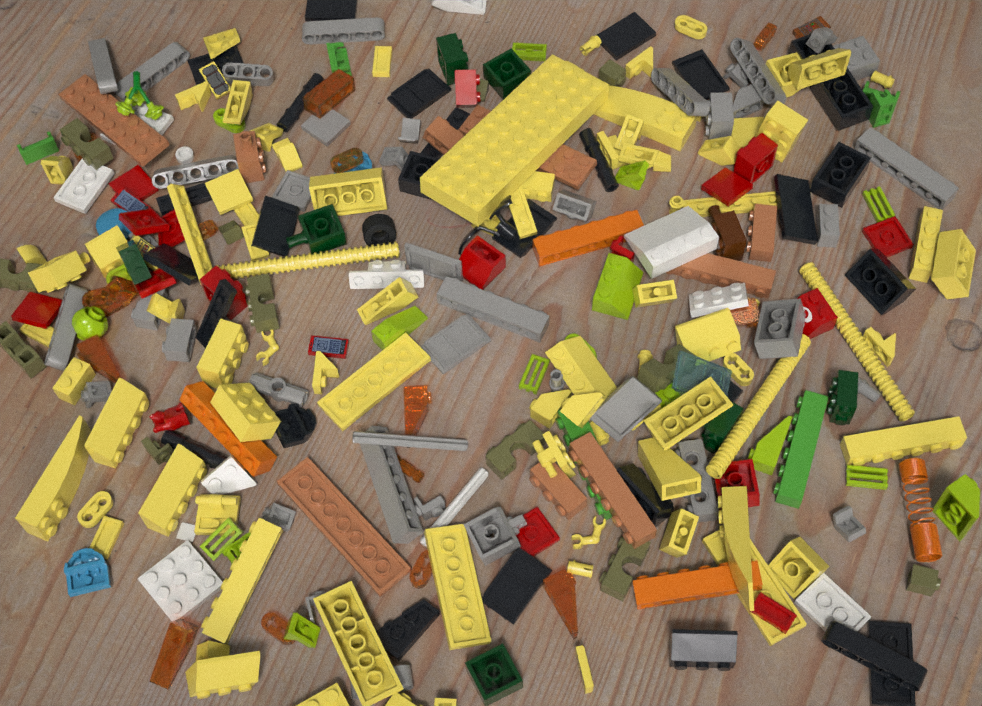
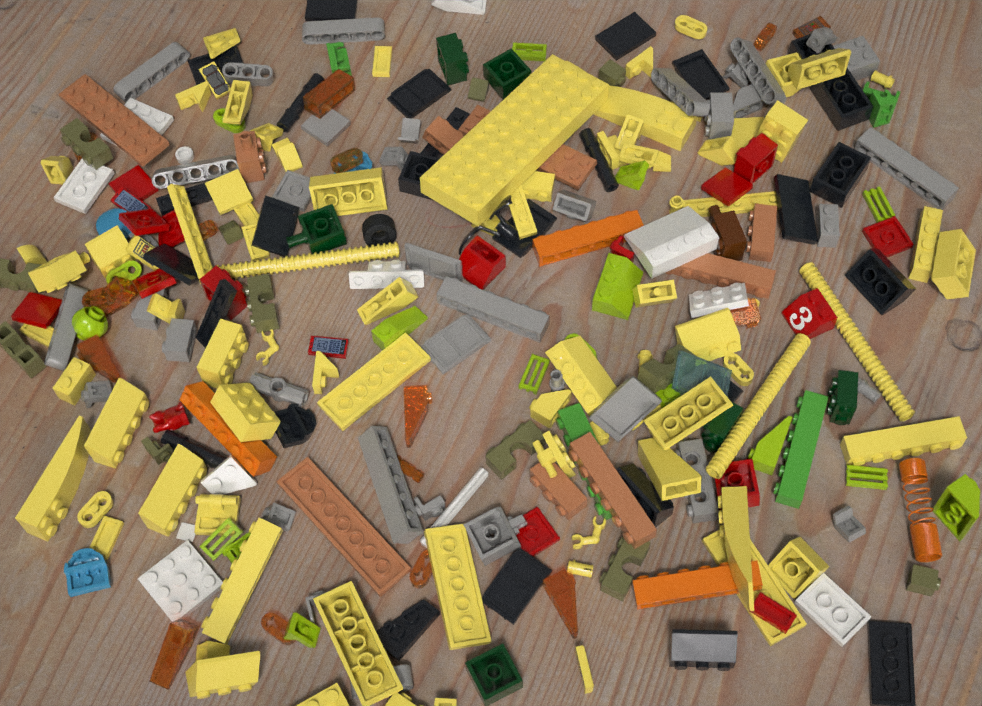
bright green hinge [17,131,59,165] -> none
light grey beam [88,38,118,94] -> none
lime plant [115,71,164,120] -> none
dark green brick [116,240,152,285] -> none
light grey axle [352,431,468,451] -> none
brick [455,69,481,108] -> none
light yellow slope [560,392,607,428] -> none
light yellow pin [579,35,602,56] -> none
light yellow brick [659,509,699,558] -> none
light grey brick [754,299,806,359] -> none
black beam [821,621,928,691] -> none
light yellow slope [863,327,896,367] -> none

